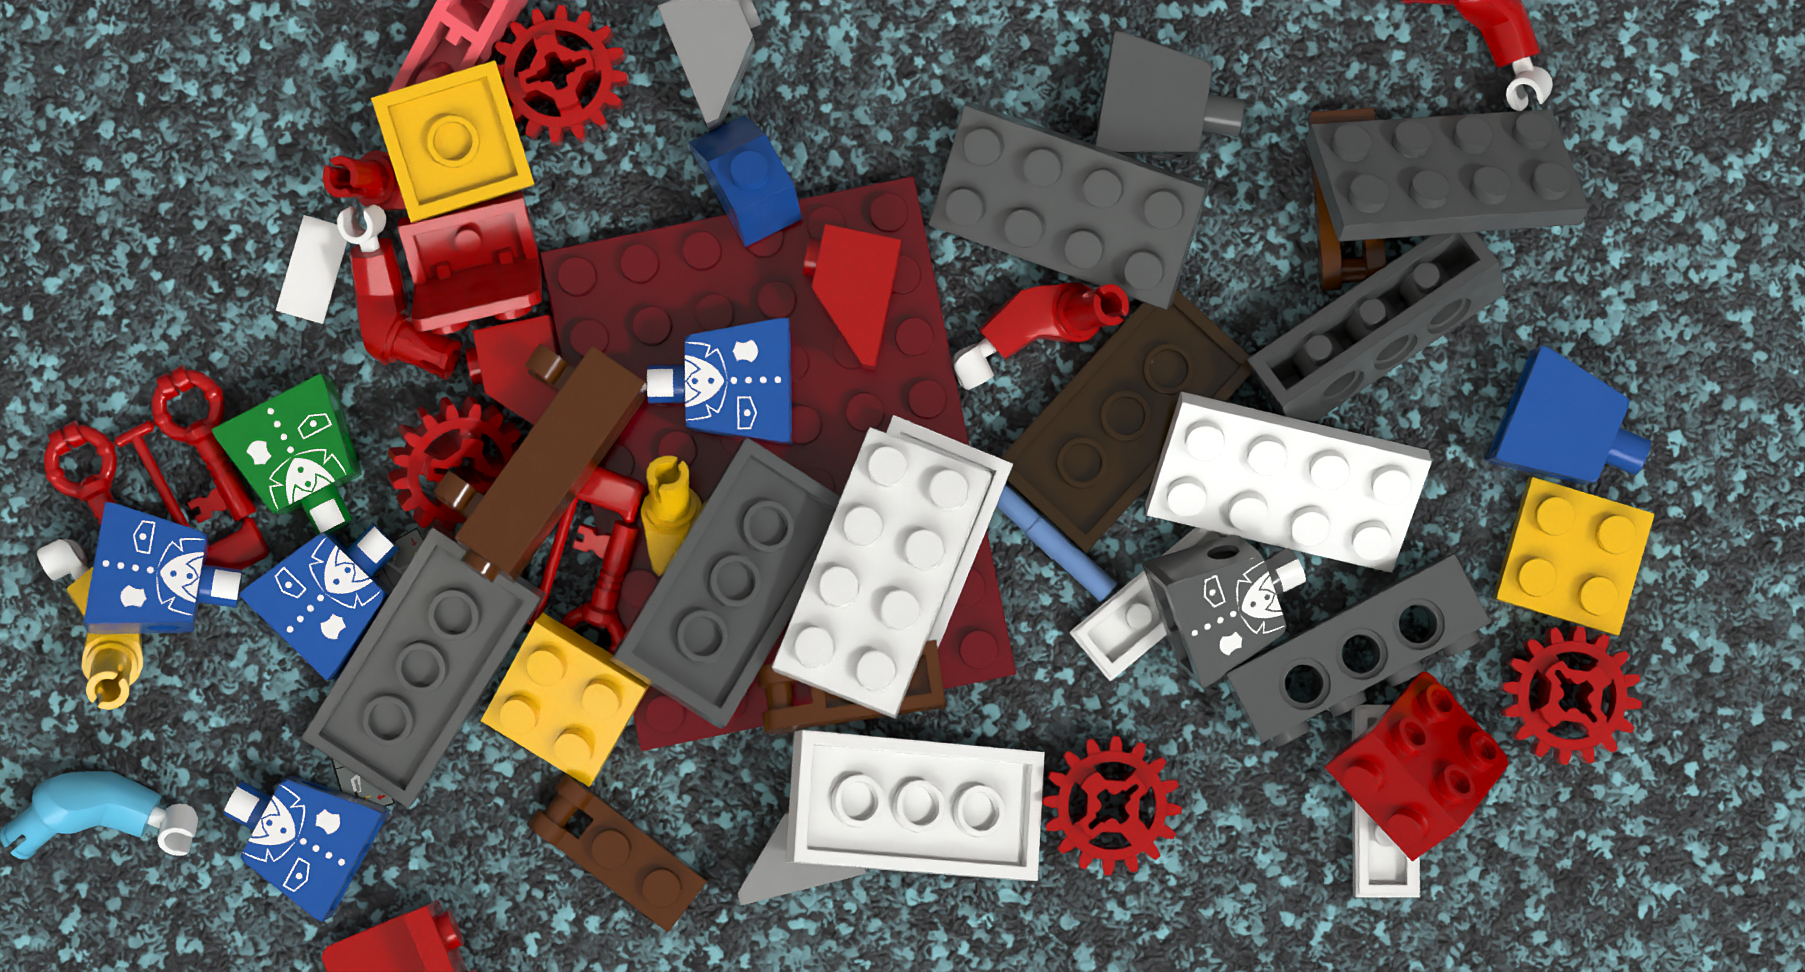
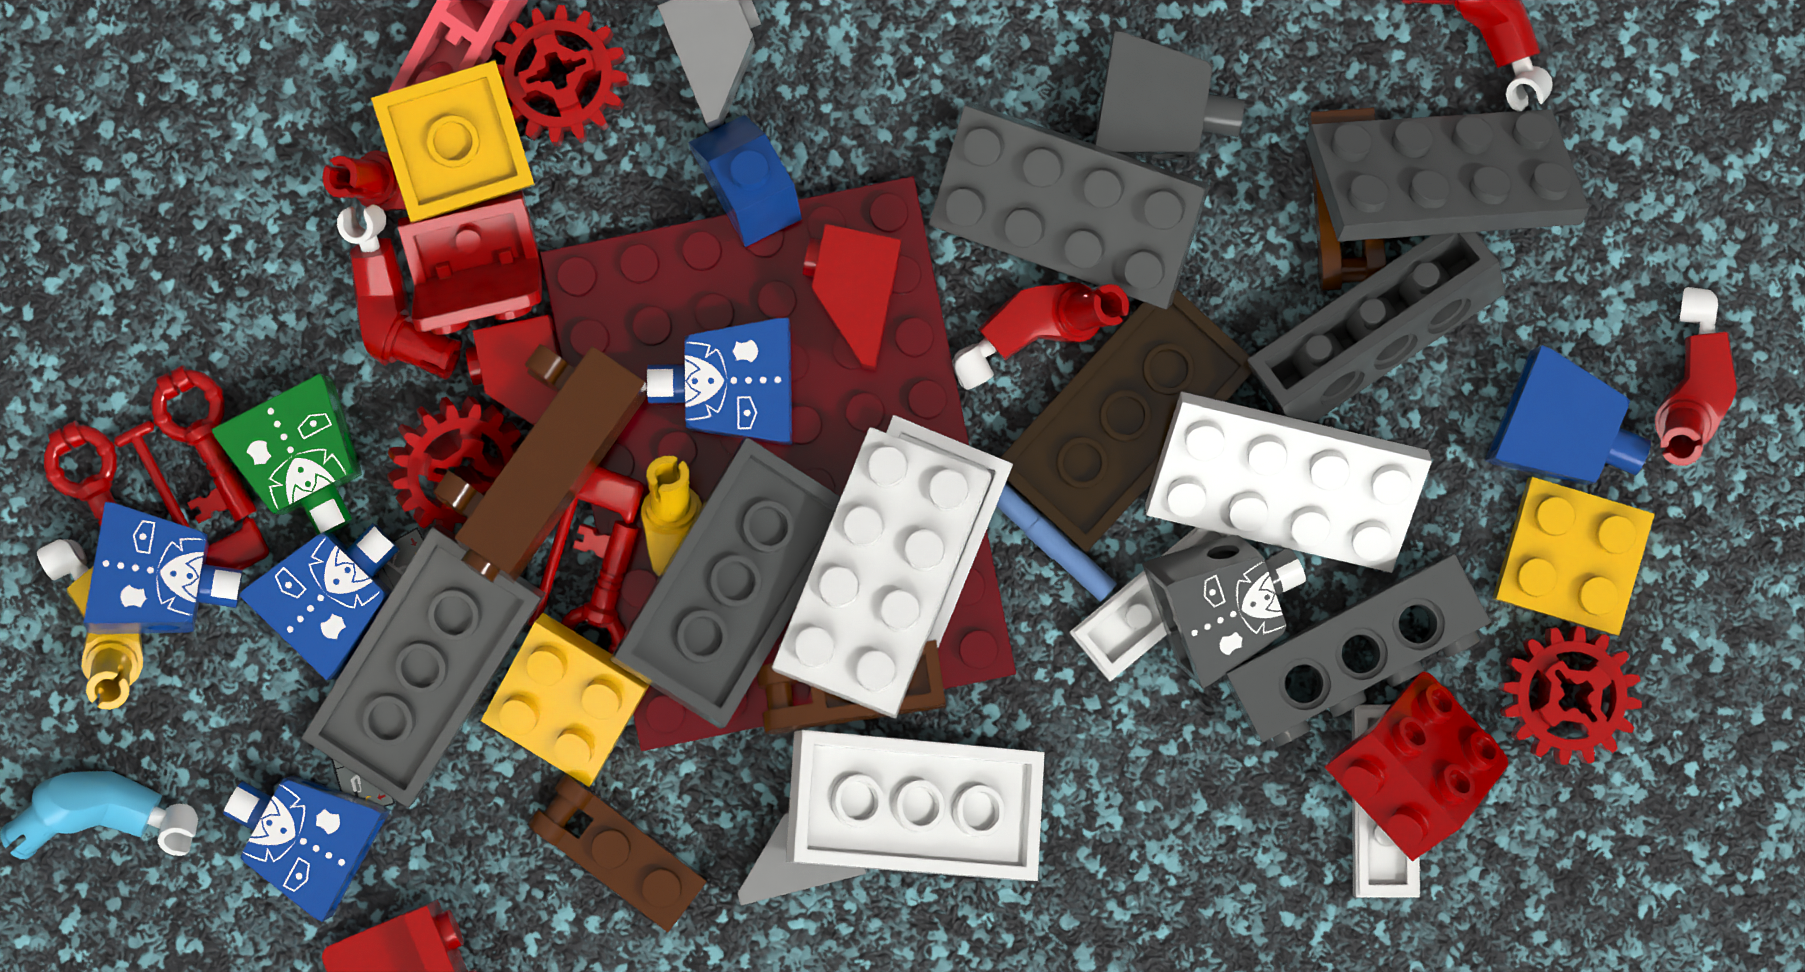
white sticker [276,215,347,324] -> none
red gear [1042,735,1182,876] -> none
none -> red arm [1655,287,1737,466]

